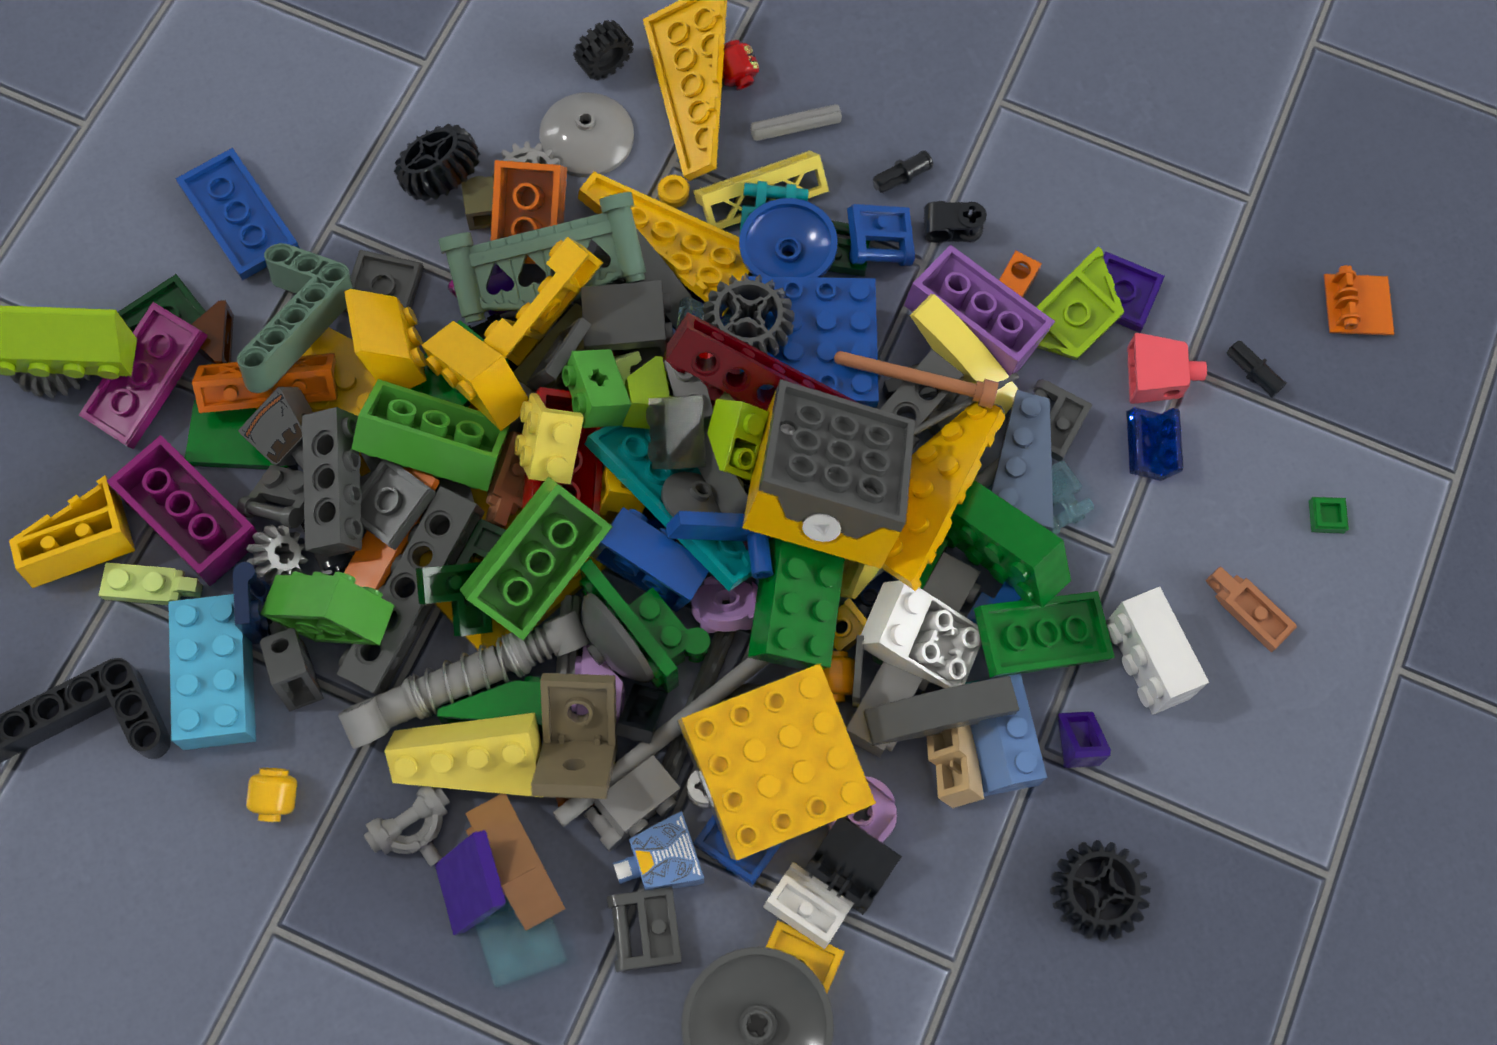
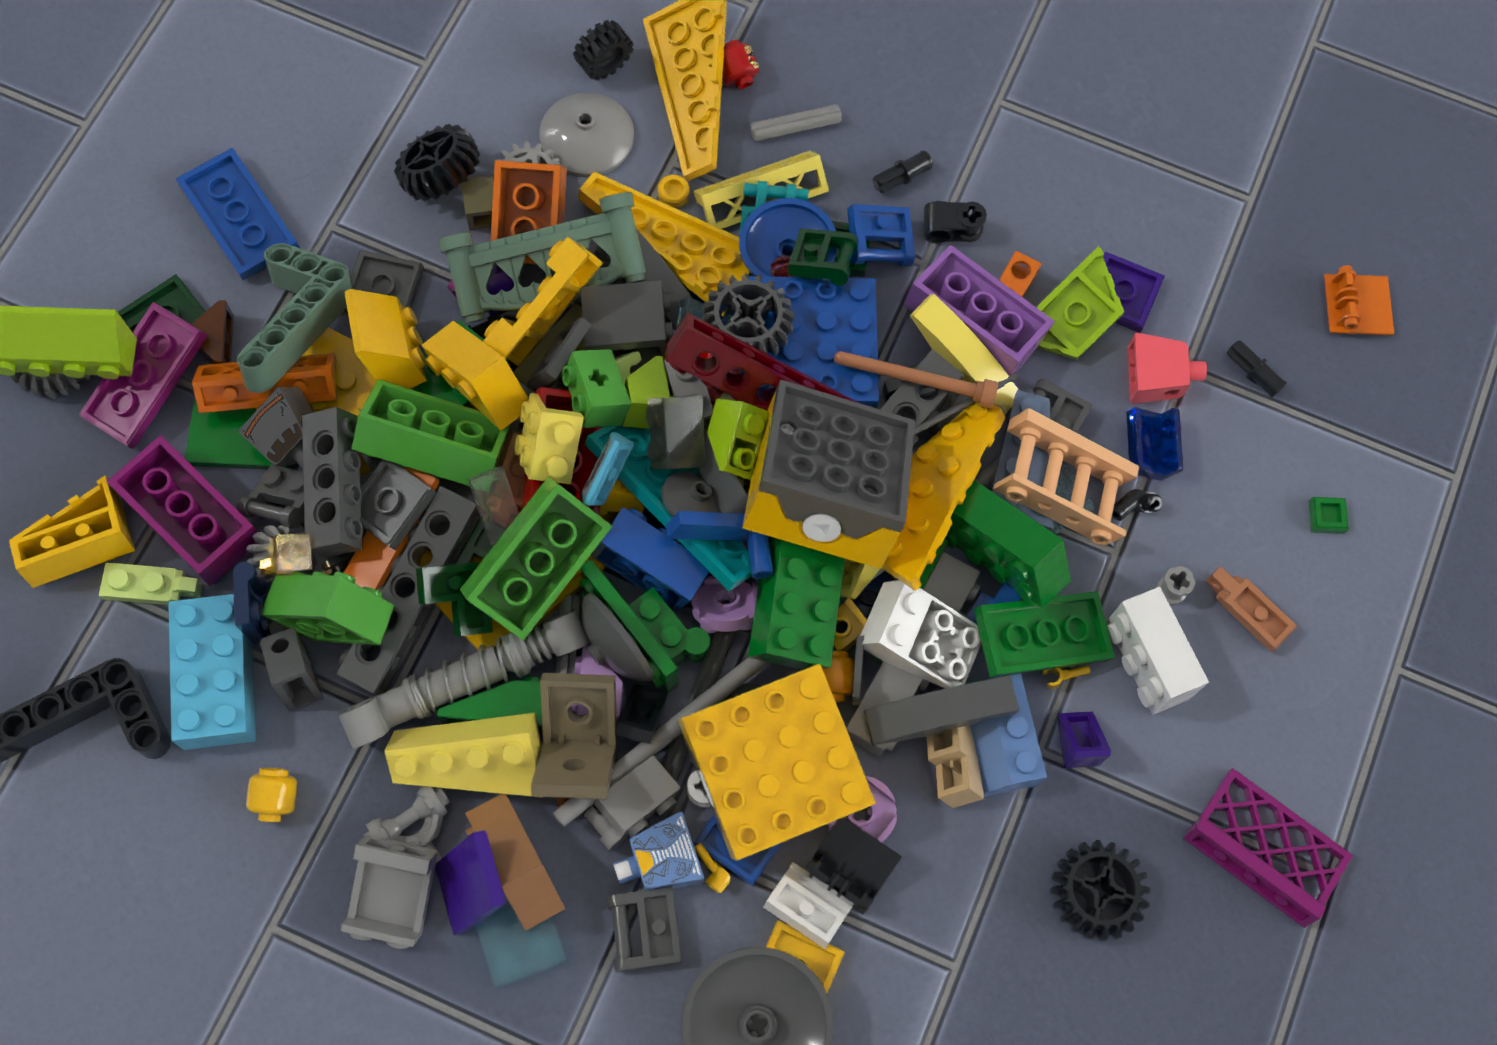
none -> clear yellow bracket [260,534,312,575]
none -> light grey panel [341,834,438,949]
none -> clear tile [468,466,519,546]
none -> medium azure slope [582,432,634,506]
none -> yellow hand [694,842,731,893]
none -> clear red hinge [770,255,796,277]
none -> dark green plate [788,228,859,286]
none -> light nougat fence [993,408,1139,546]
none -> yellow hand [1042,665,1091,689]
none -> black arm [1112,489,1163,521]
none -> light grey bush [1156,566,1196,605]
none -> magenta fence [1183,768,1353,928]

